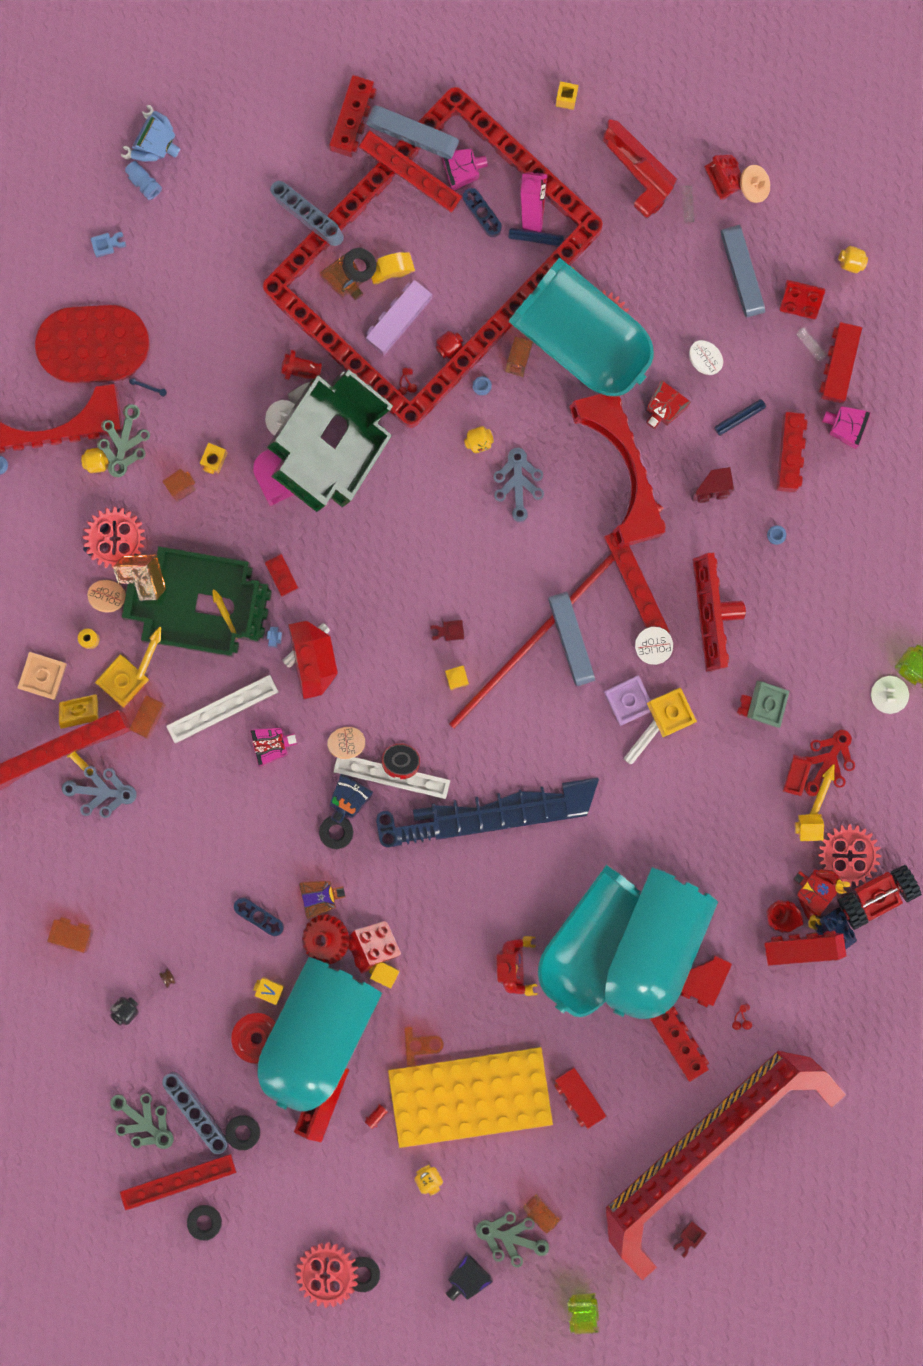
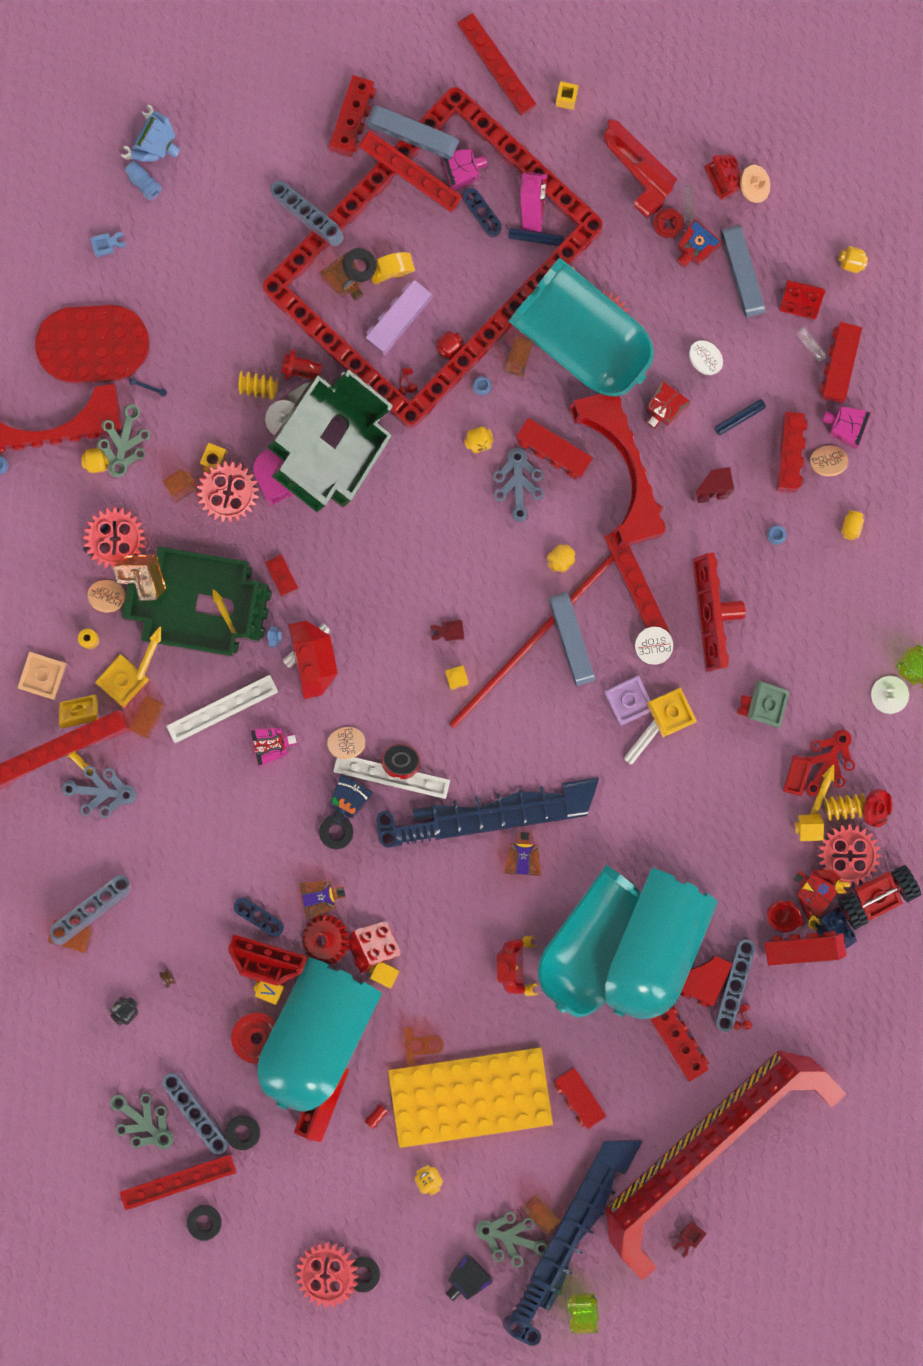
none -> sand blue beam [50,875,130,945]
none -> coral gear [196,460,259,522]
none -> red wedge [228,934,308,986]
none -> yellow piece [238,370,279,400]
none -> red plate [457,12,536,116]
none -> dark blue piece [503,1140,642,1346]
none -> torso [504,832,541,876]
none -> red brick [516,418,593,480]
none -> yellow head [547,544,575,573]
none -> red gear [653,208,684,239]
none -> torso [676,219,722,268]
none -> sand blue beam [715,939,755,1032]
none -> light nougat piece [810,445,848,476]
none -> yellow piece [824,793,865,821]
none -> yellow brick [841,511,864,540]
none -> red tile [863,789,893,827]

